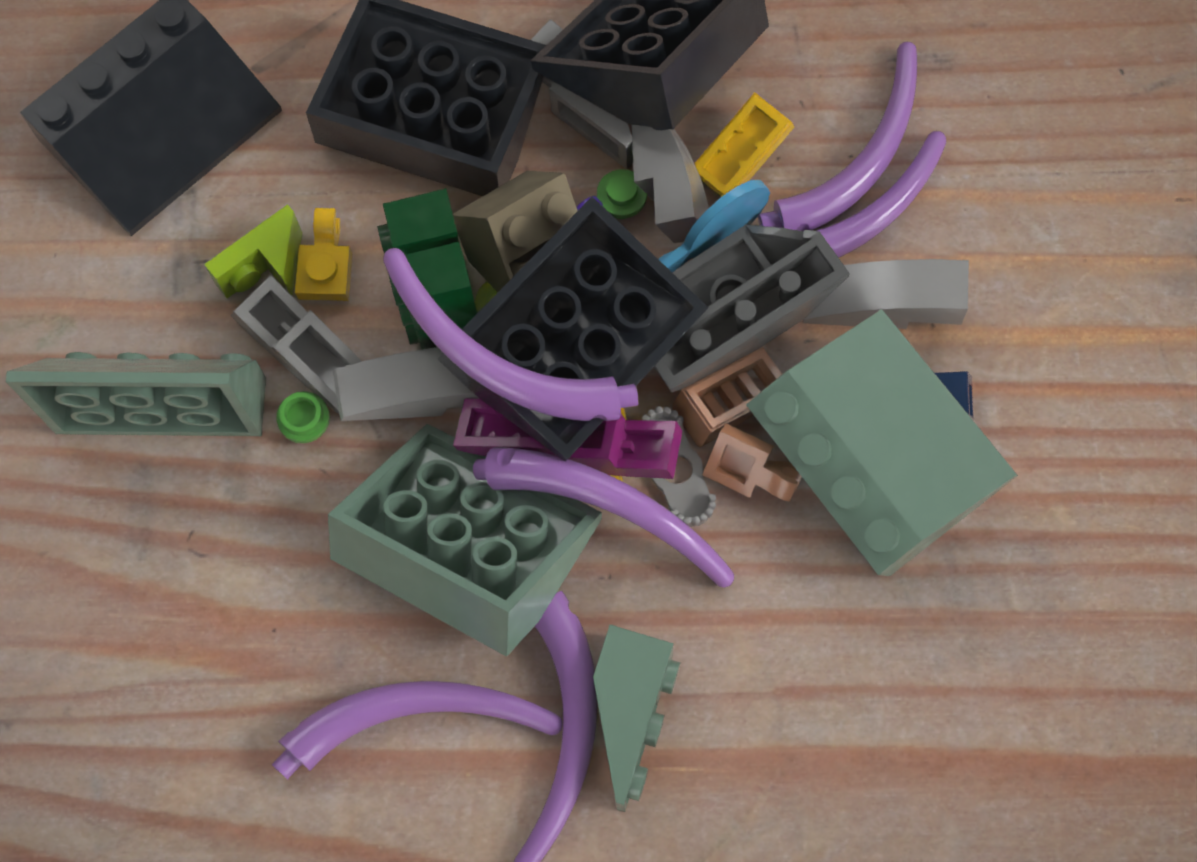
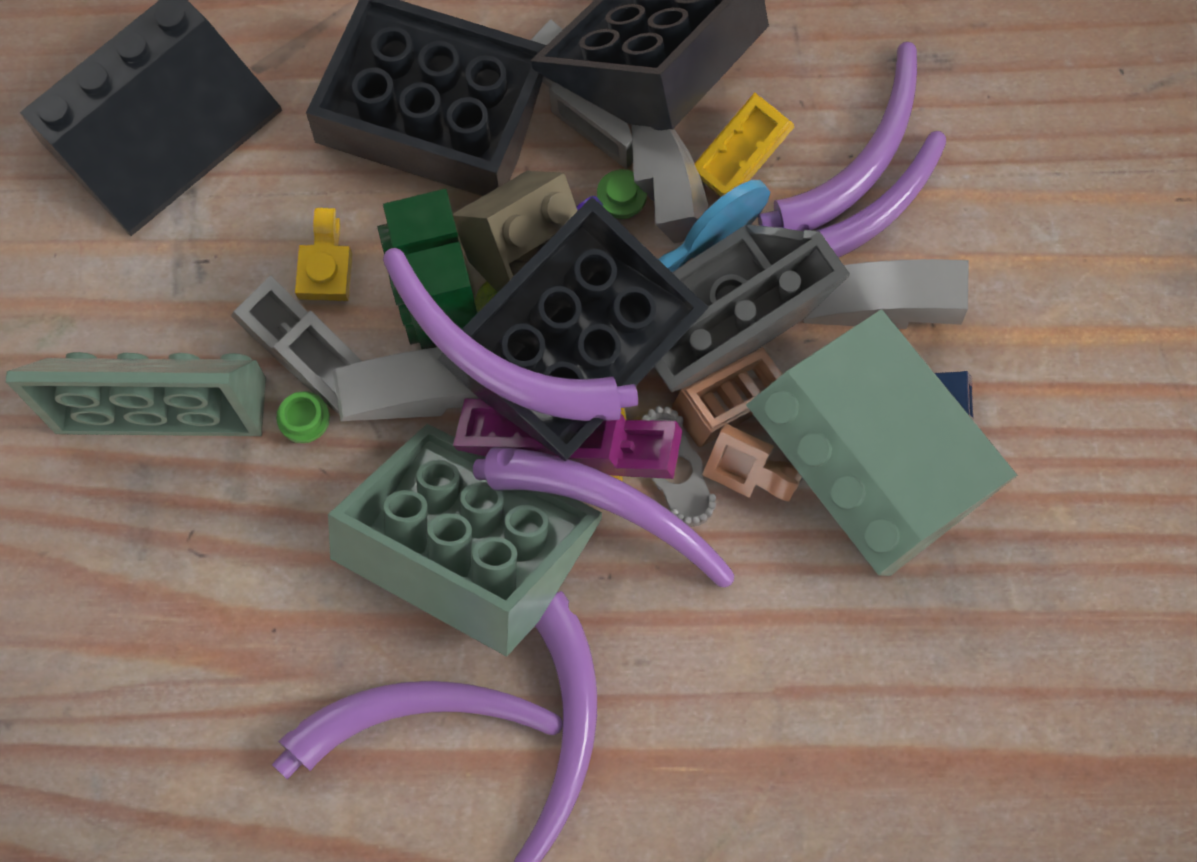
lime slope [204,204,303,299] -> none
sand green slope [593,624,681,812] -> none

